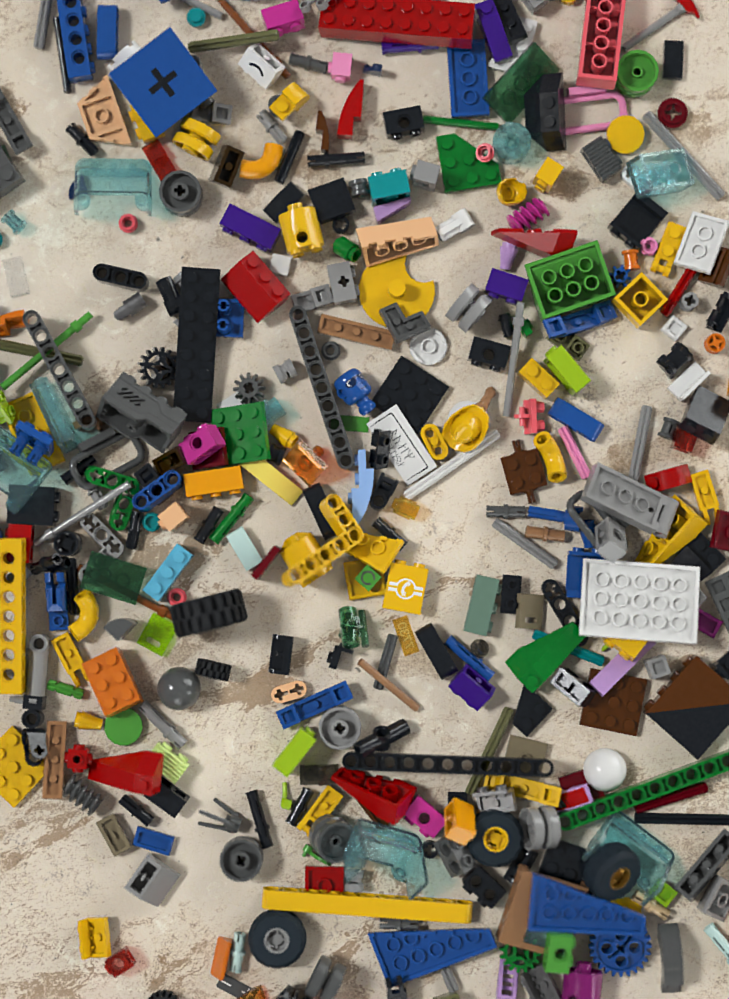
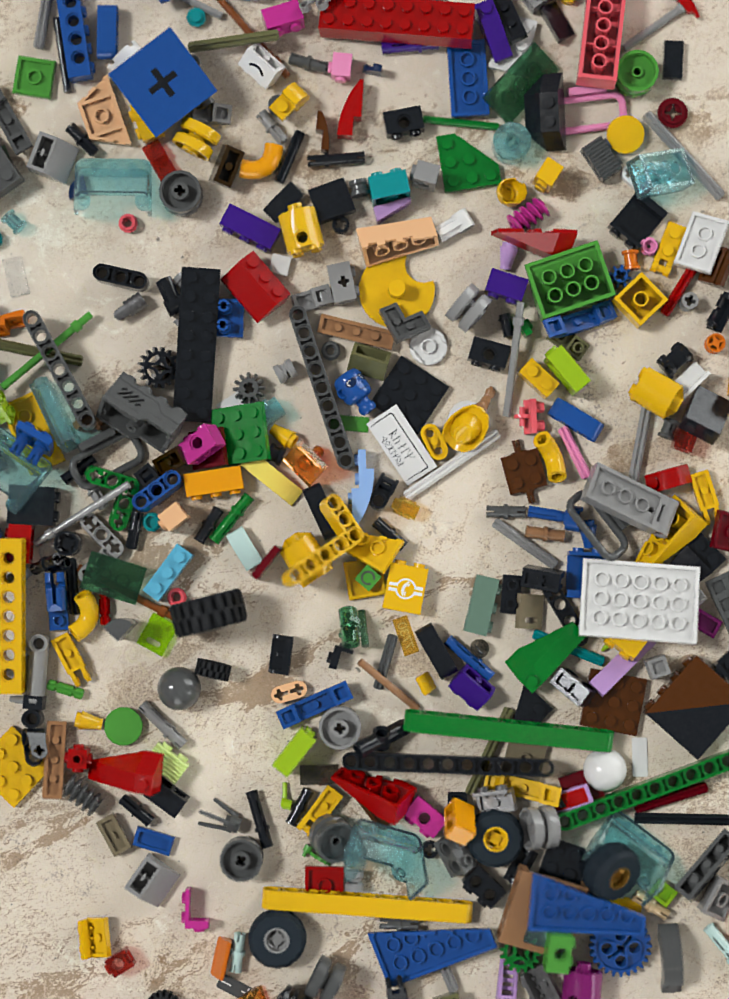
orange brick [82,647,144,718] -> none
green brick [333,236,362,262] -> none
black hinge [369,429,391,470] -> none
coral plate [476,143,495,163] -> none
light grey brick [595,516,627,563] -> none
white tile [660,315,688,342] -> none
none -> bright green tile [12,55,57,100]
none -> light grey slope [26,131,79,185]
none -> red axle [98,588,111,625]
none -> dark pink bracket [181,887,210,932]
none -> olive brick [347,342,392,381]
none -> green beam [403,709,614,752]
none -> yellow slope [416,672,436,695]
none -> black hinge [520,564,565,593]
none -> black slope [539,1,575,44]
none -> yellow cylinder [628,367,684,419]
none -> white sticker [632,737,648,777]

